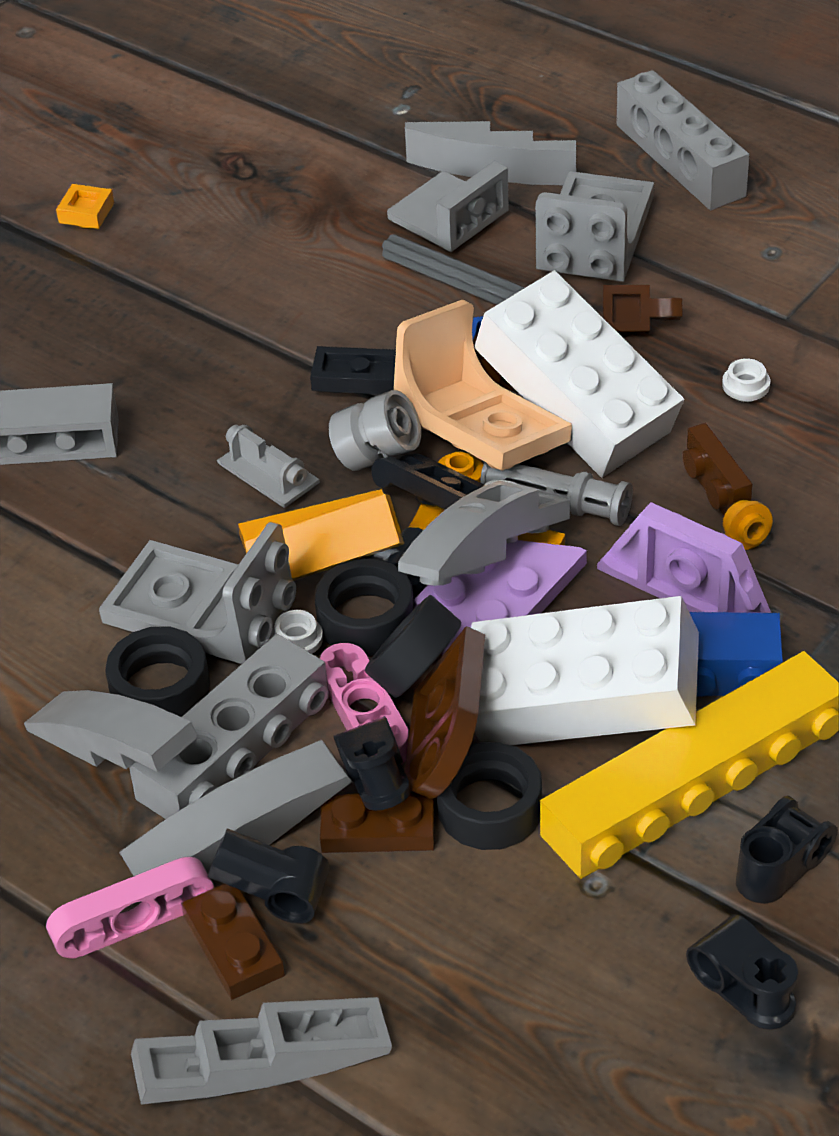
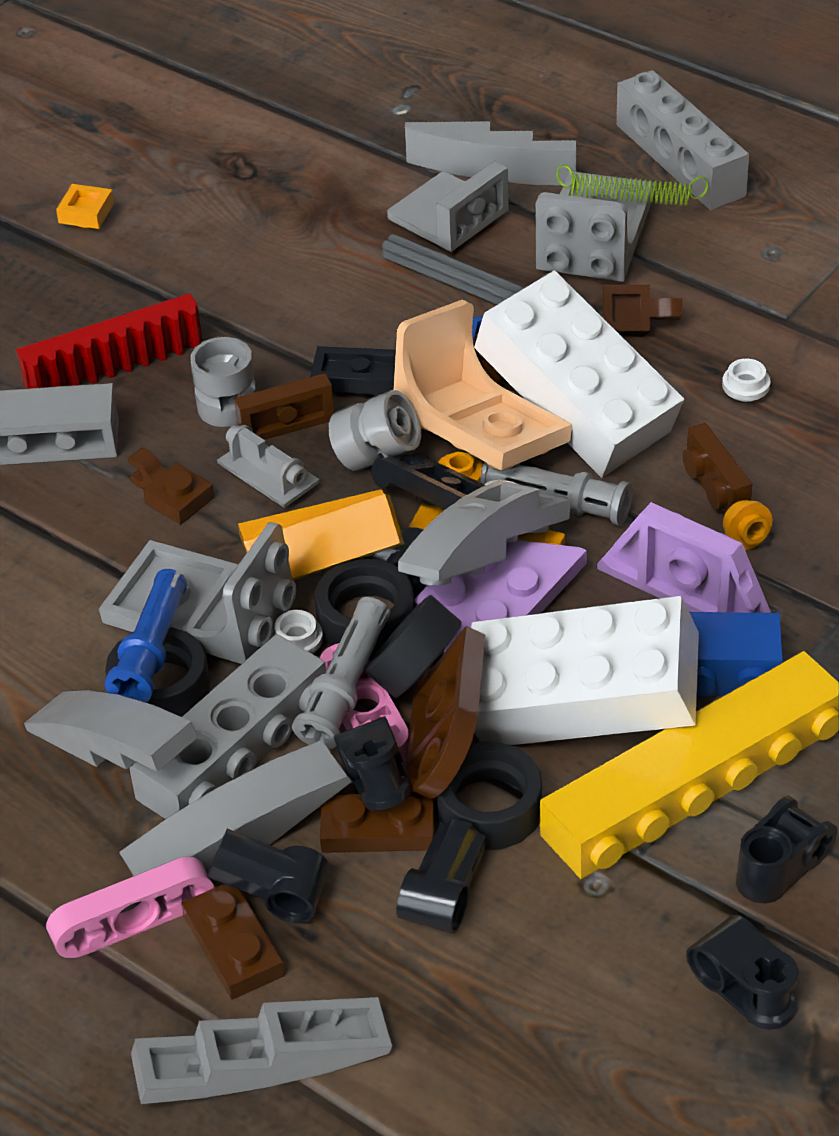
none -> red gear [16,293,203,389]
none -> blue pin [104,569,188,703]
none -> reddish brown plate [128,448,214,525]
none -> light grey wheel [190,337,256,427]
none -> reddish brown plate [234,373,334,440]
none -> light grey pin [292,597,390,749]
none -> black piece [396,818,486,934]
none -> lime piece [557,165,708,206]

